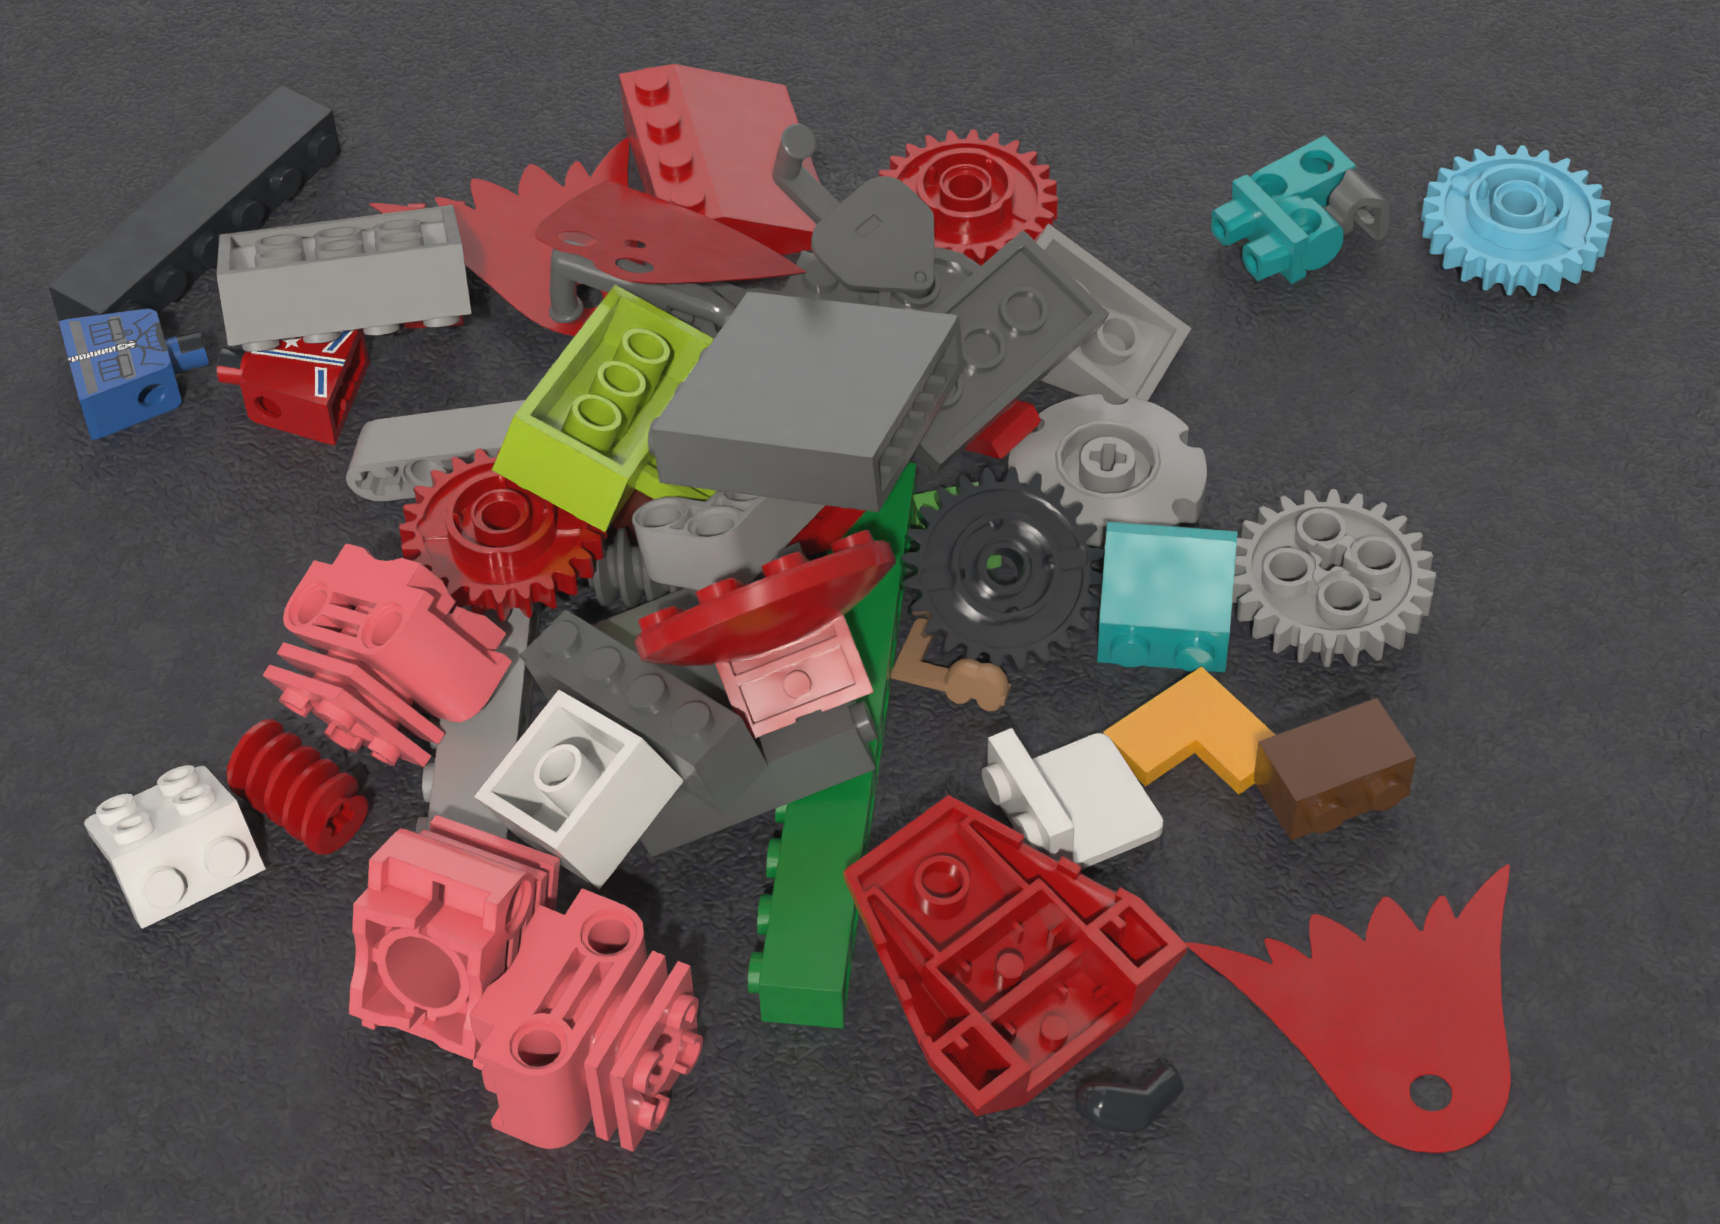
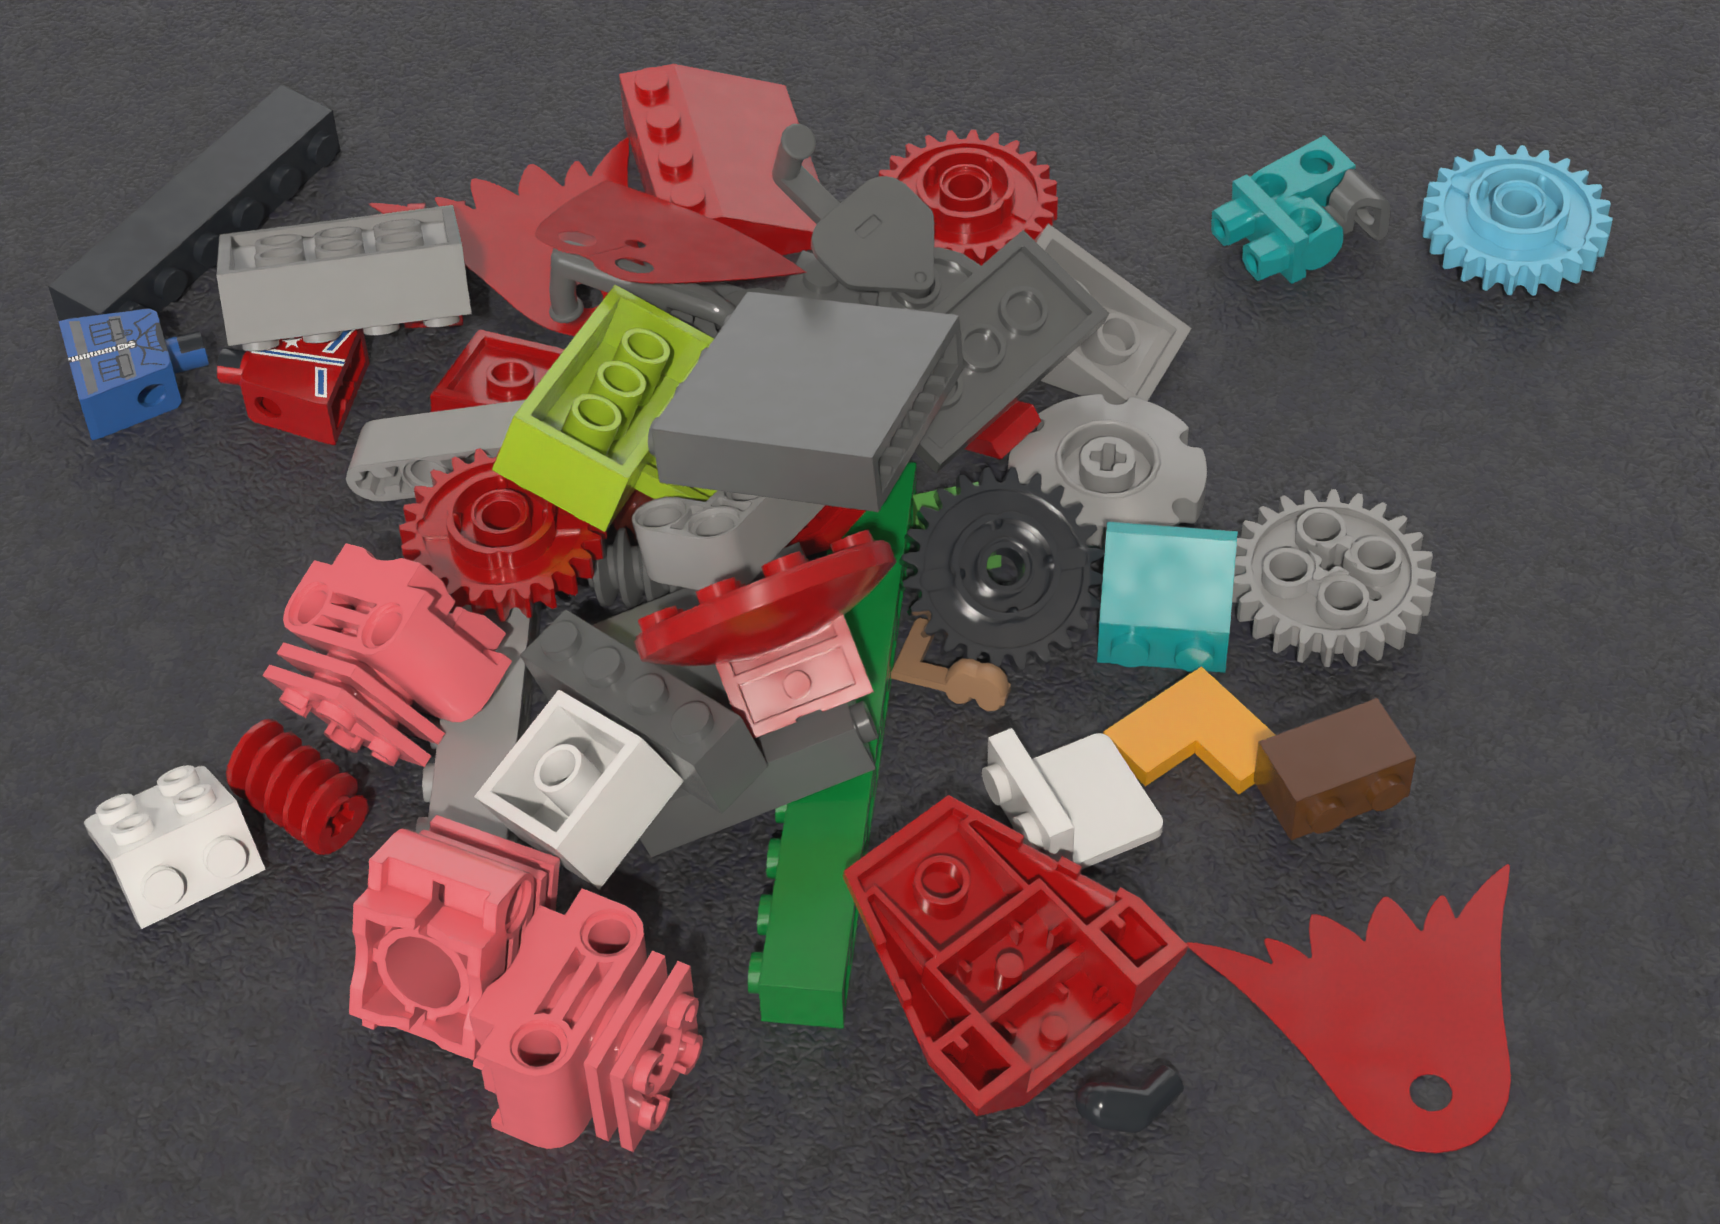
none -> red tile [430,329,565,412]

